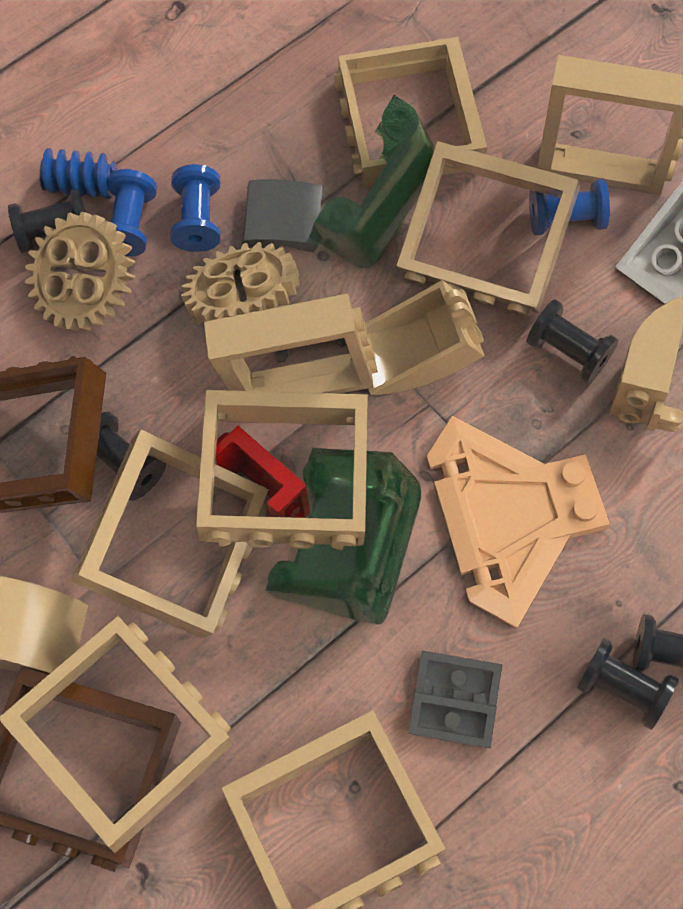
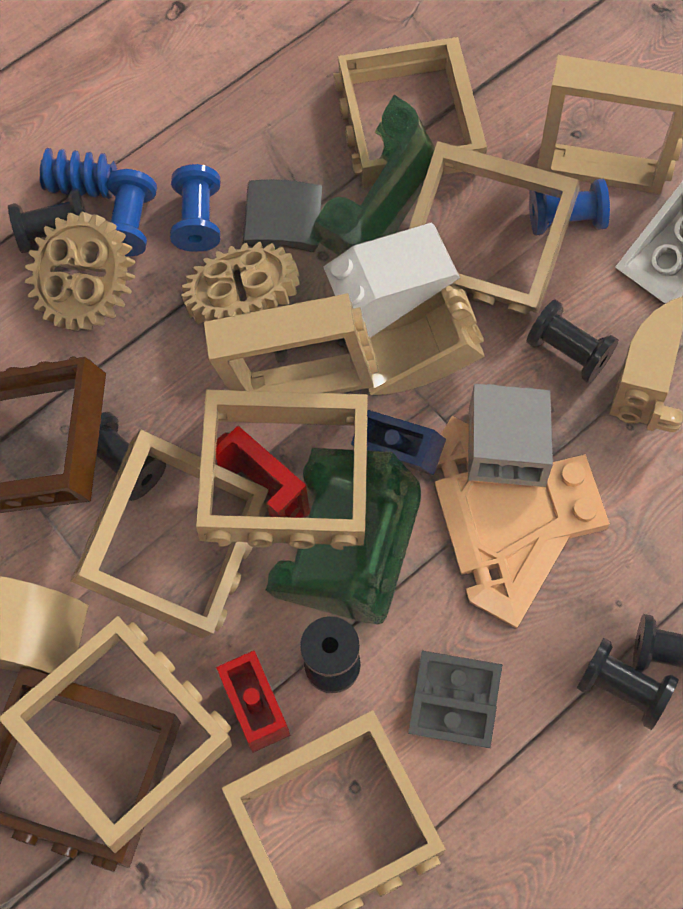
none -> red brick [216,650,291,753]
none -> black piece [300,616,361,693]
none -> white slope [323,222,460,338]
none -> dark blue brick [351,409,446,475]
none -> light grey brick [468,384,553,487]

